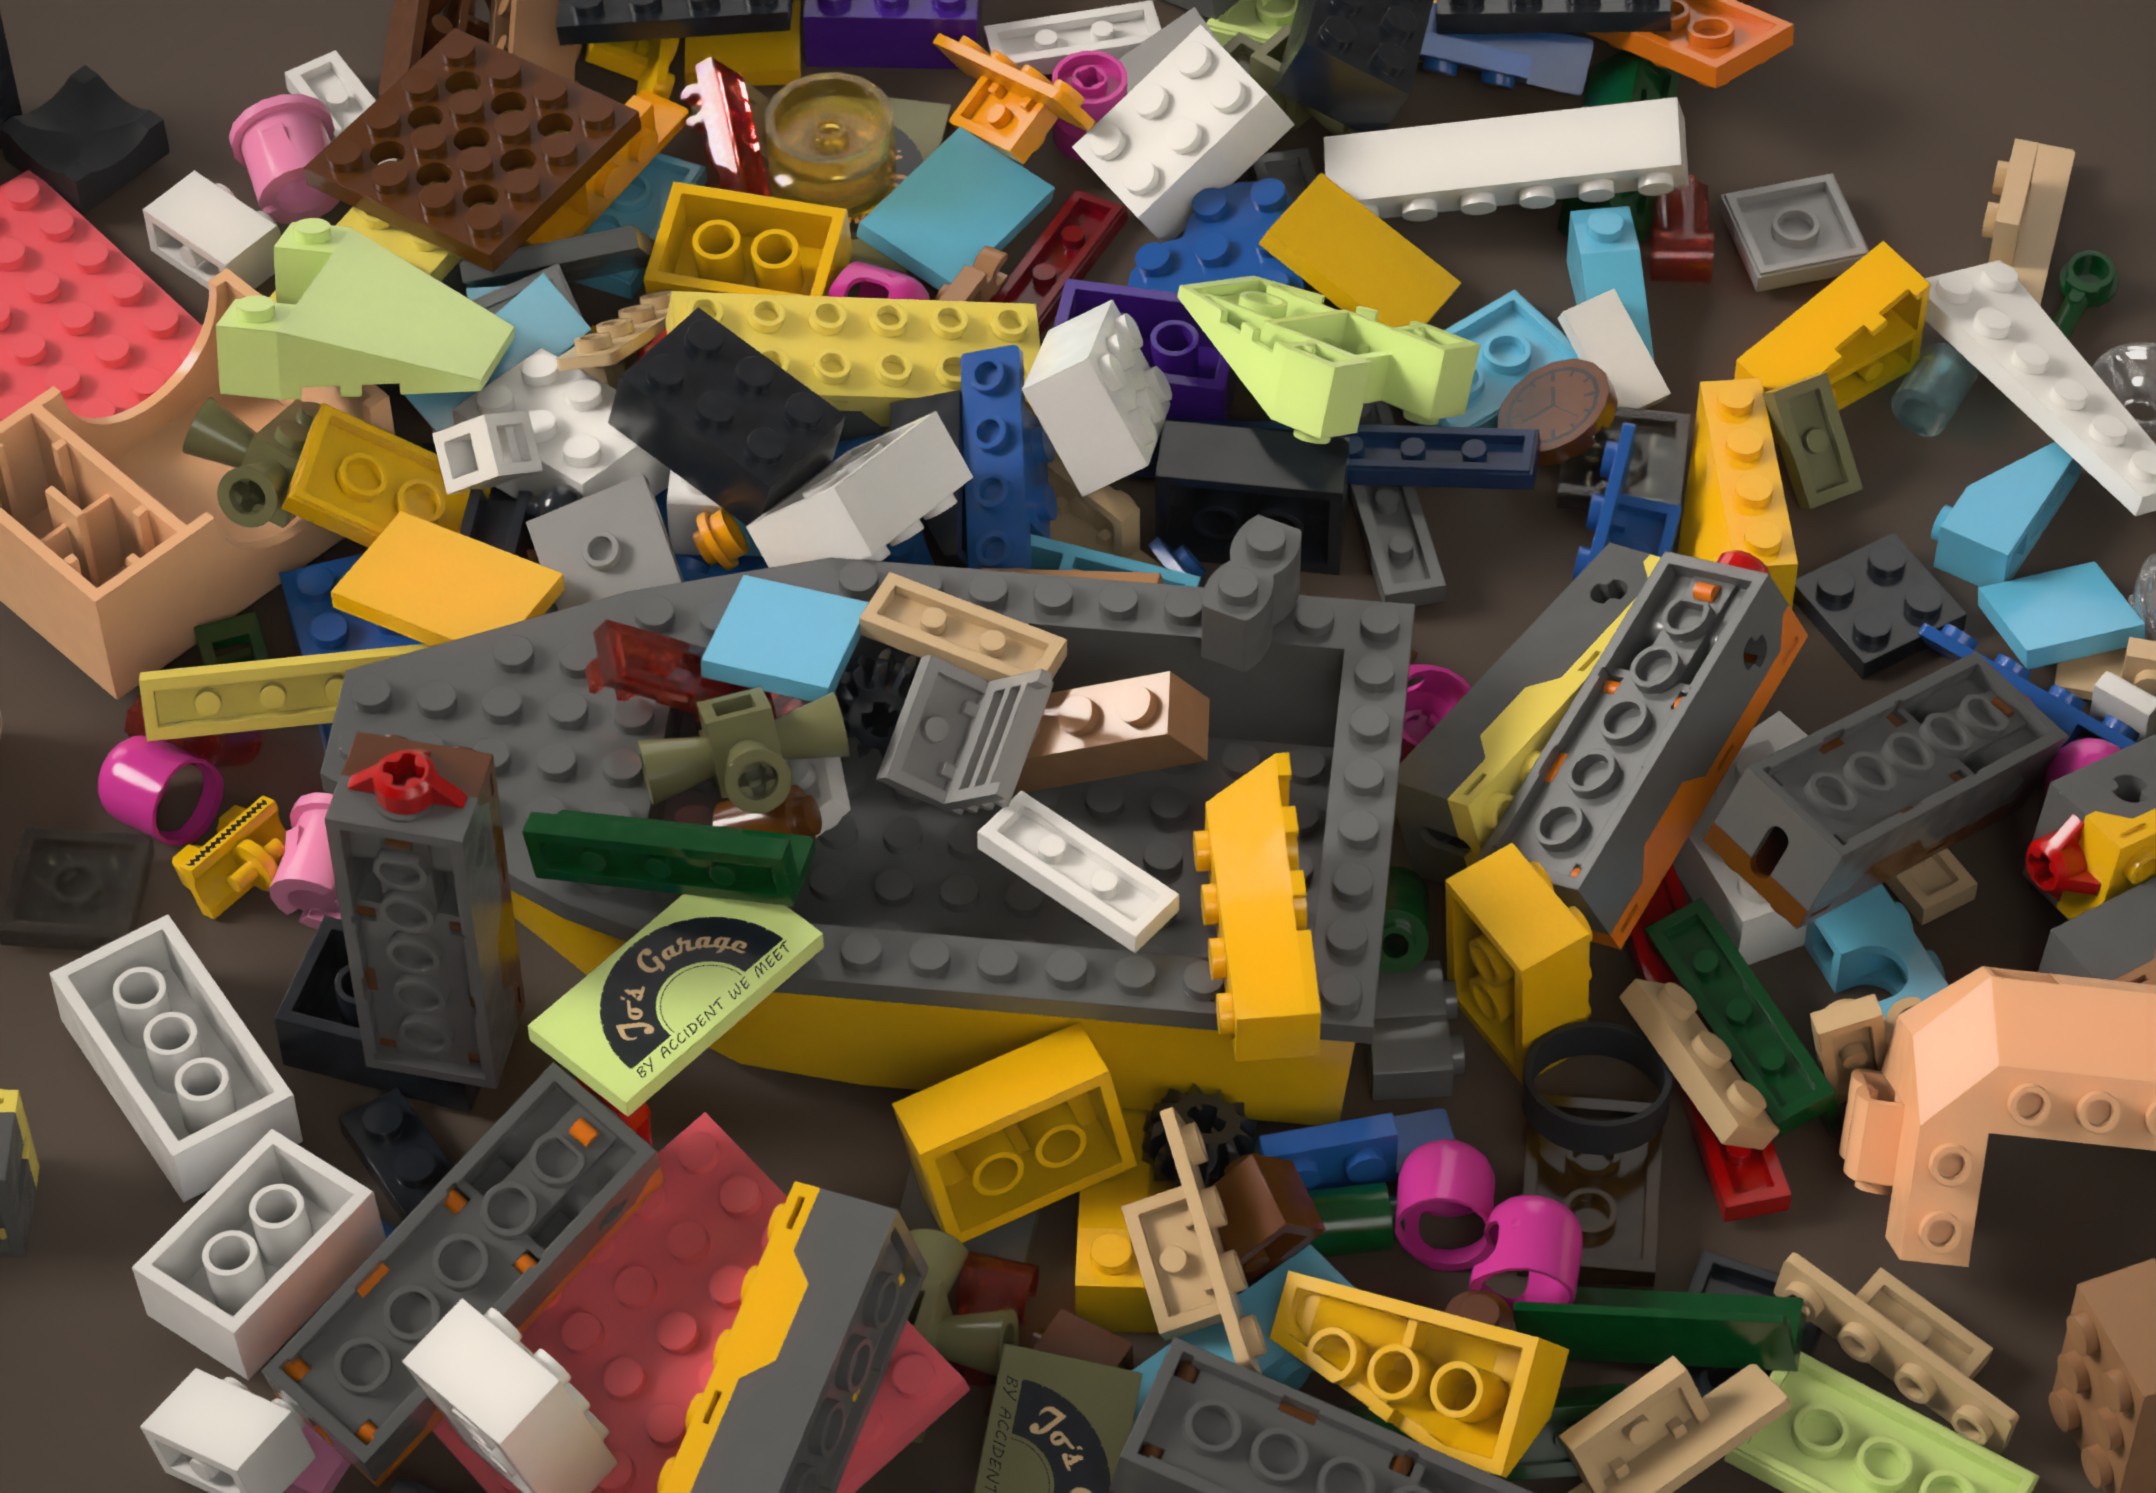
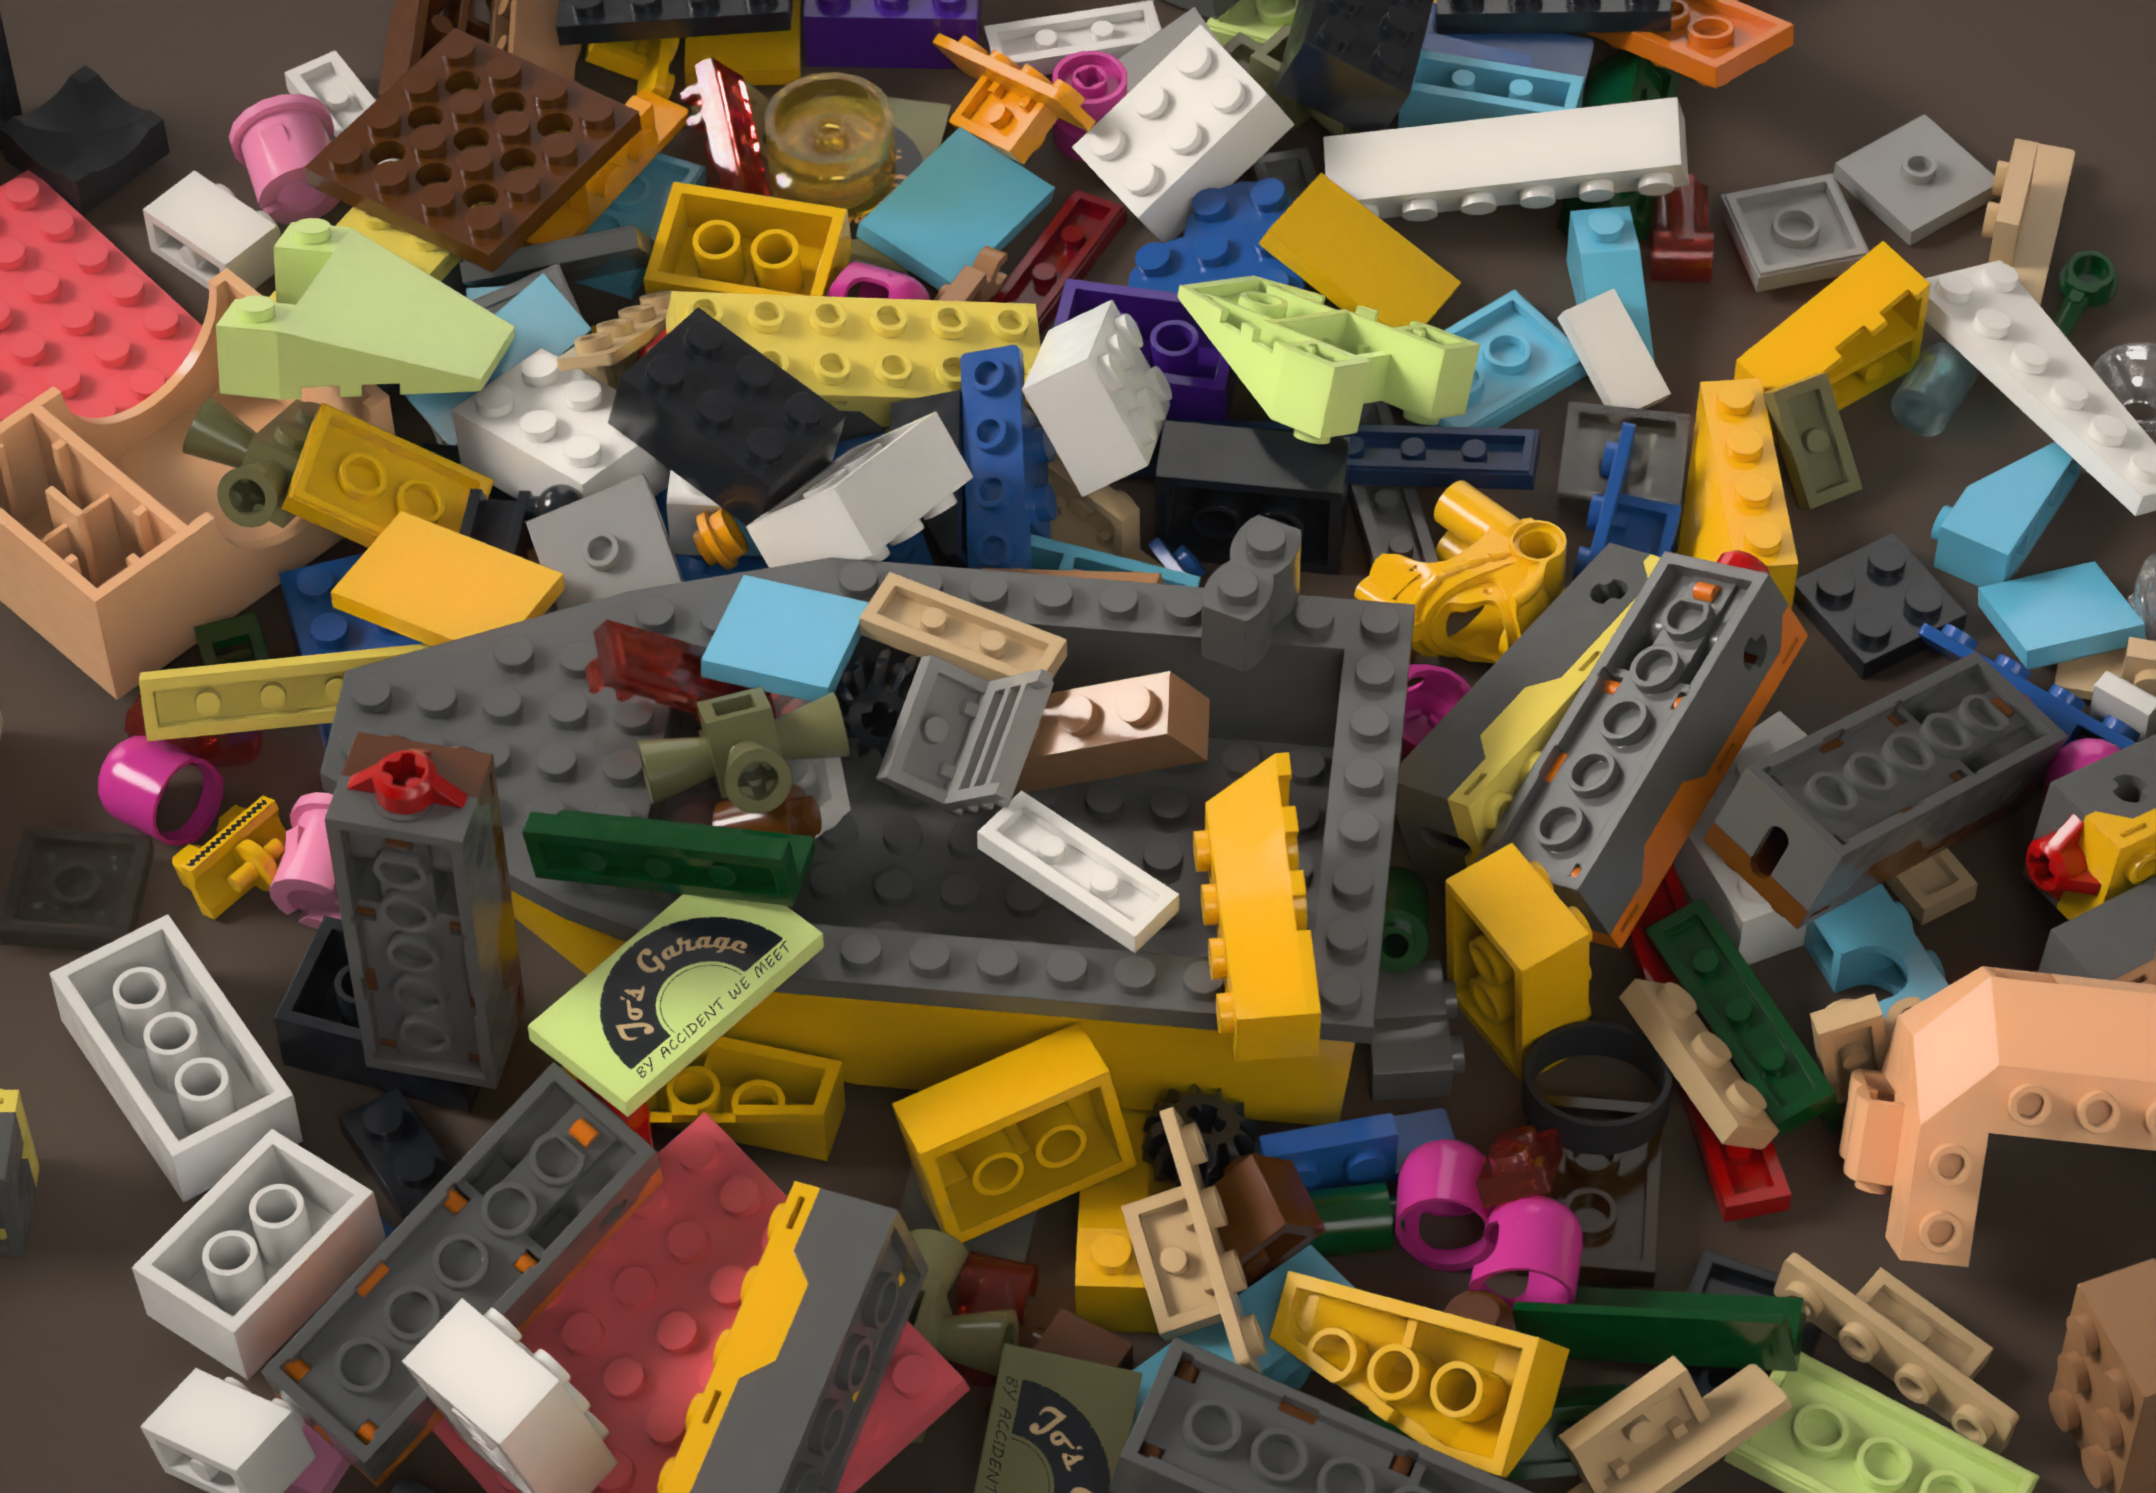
white brick [432,410,543,495] -> none
reddish brown tile [1497,359,1618,466] -> none
none -> yellow wedge [561,1036,846,1161]
none -> yellow helmet [1354,480,1567,664]
none -> medium azure brick [1398,49,1584,128]
none -> clear red plate [1476,1125,1564,1208]
none -> light grey plate [1834,114,1999,246]

